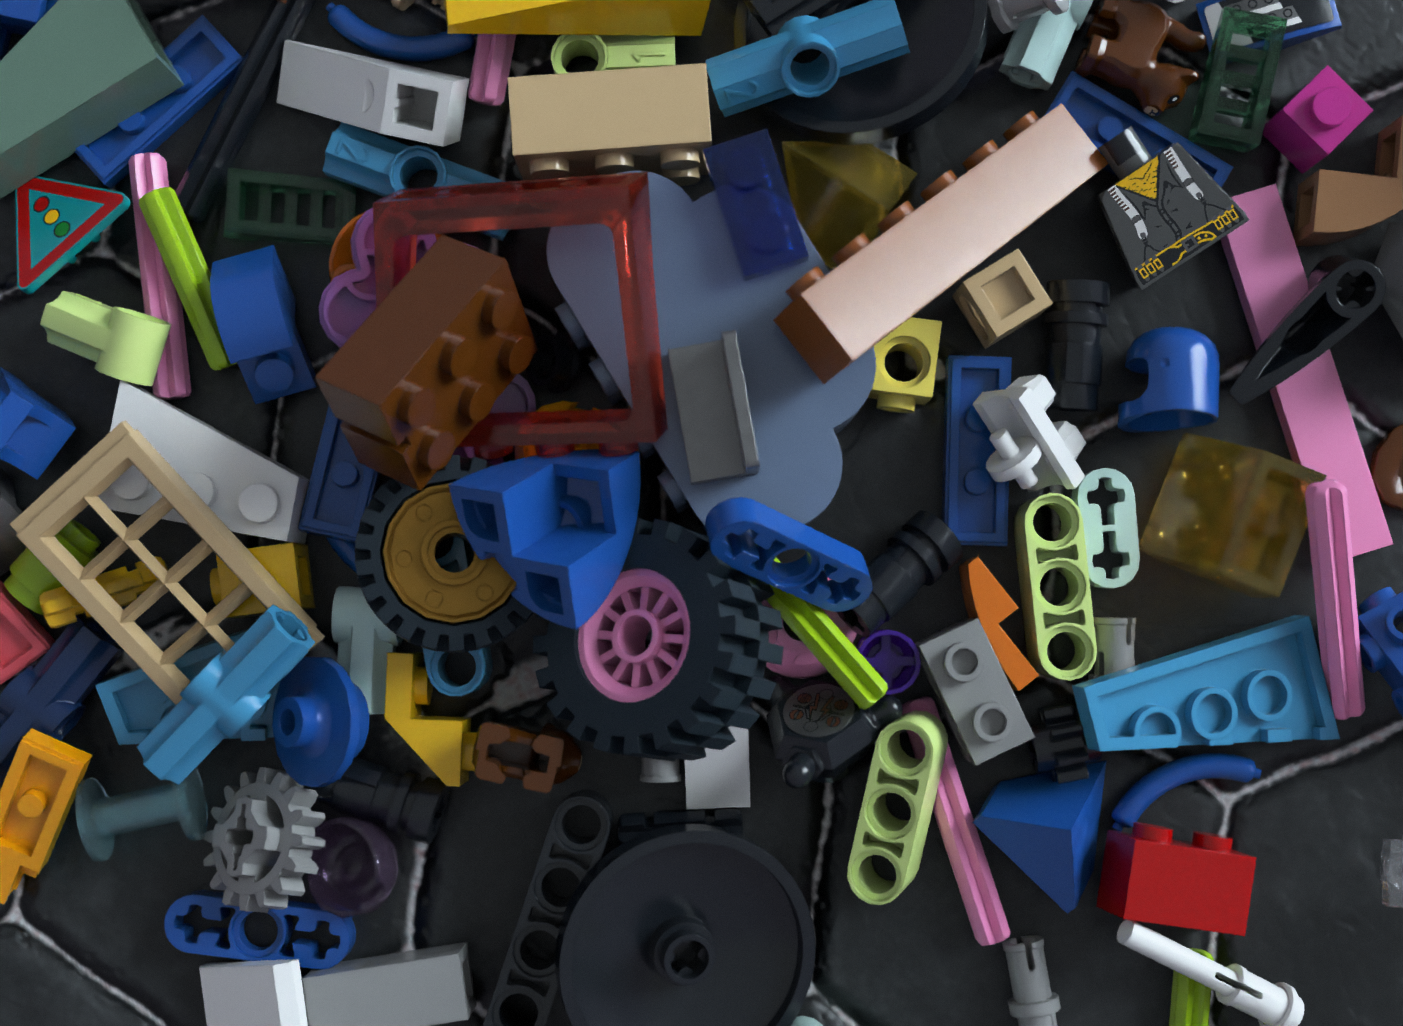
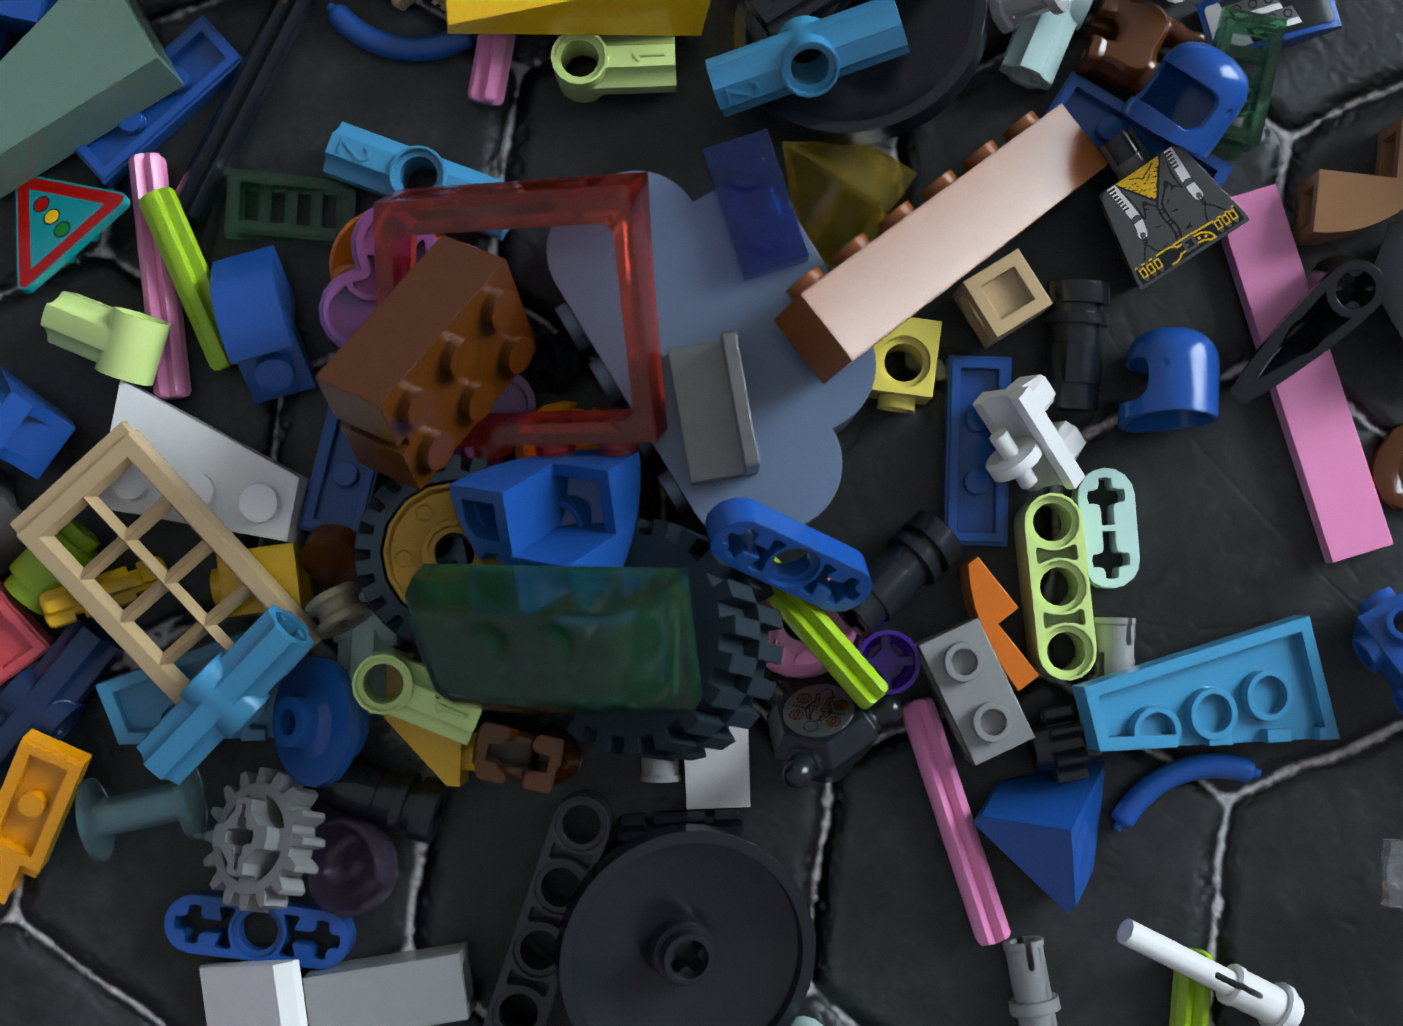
white slope [276,40,470,147] -> none
tan brick [508,63,712,195] -> none
yellowish green beam [847,710,948,905] -> none
red brick [1096,822,1257,936] -> none
clear yellow slope [1139,433,1327,598] -> none
dark pink brick [1258,65,1374,174] -> none
bright pink axle [1305,479,1366,720] -> none
none -> reddish brown tile [300,524,358,586]
none -> dark tan bush [305,581,373,639]
none -> yellowish green piece [352,647,490,746]
none -> windscreen [404,564,703,715]
none -> blue helmet [1121,41,1249,159]

